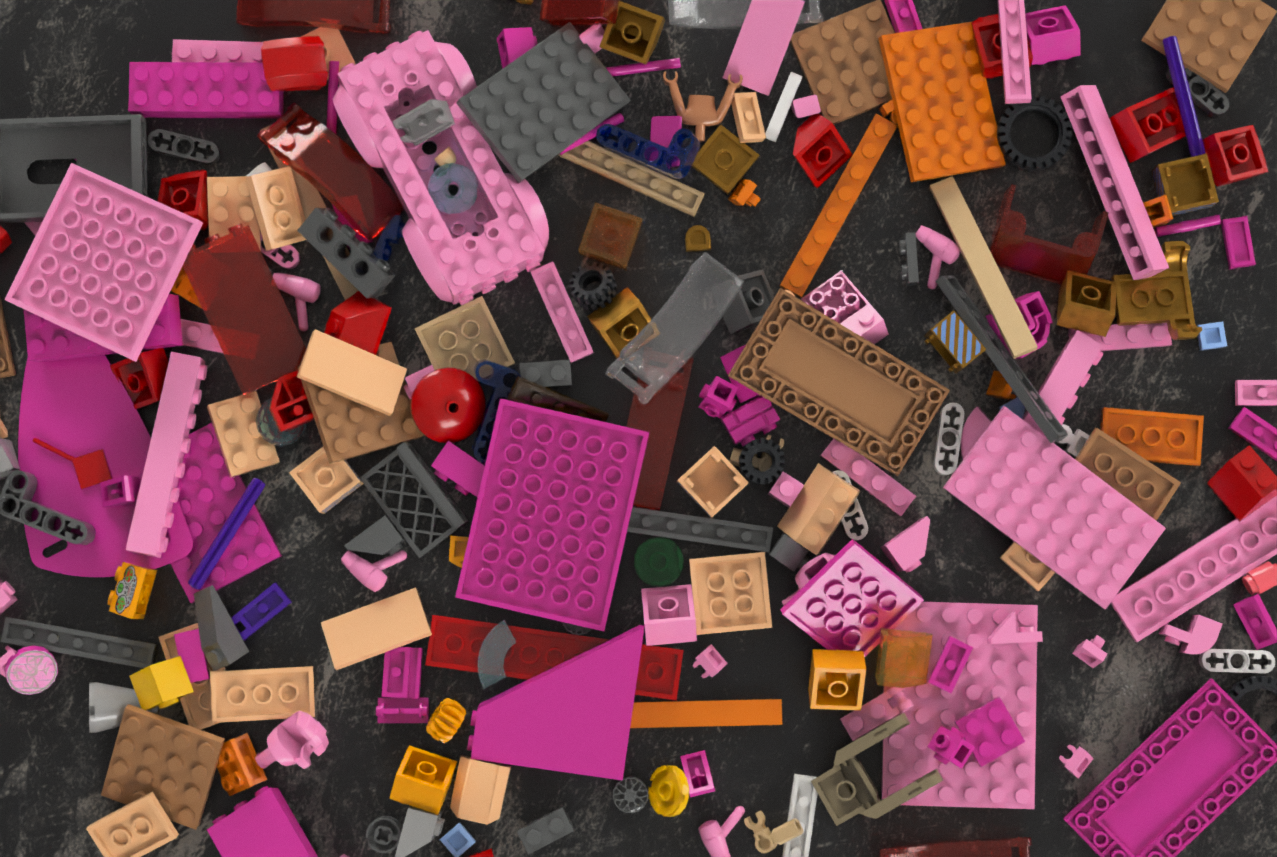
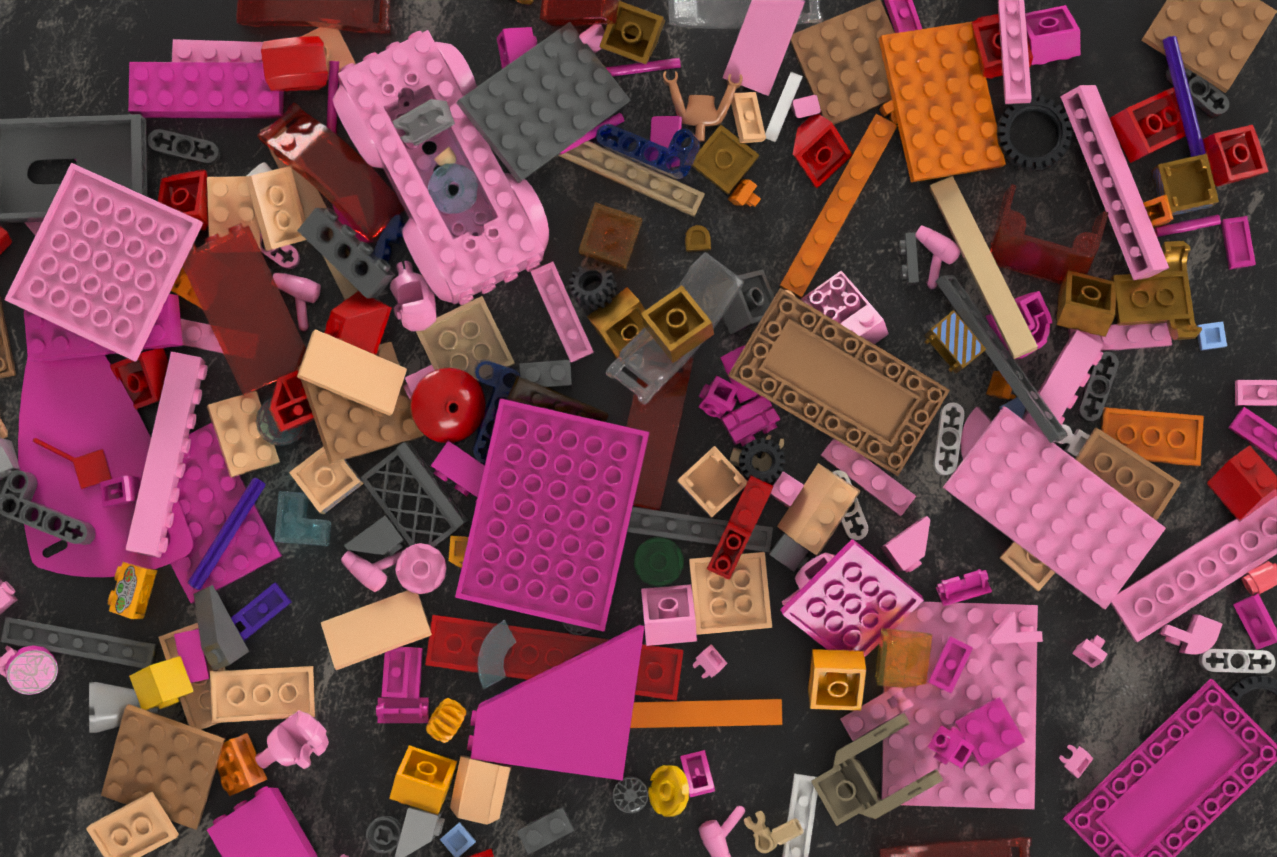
none -> clear light blue brick [274,491,331,547]
none -> bright pink piece [390,261,436,331]
none -> bright pink tile [395,543,447,594]
none -> pearl gold brick [641,285,714,363]
none -> red slope [707,475,774,580]
none -> dark pink hinge [936,569,992,606]
none -> dark grey beam [1078,352,1119,422]

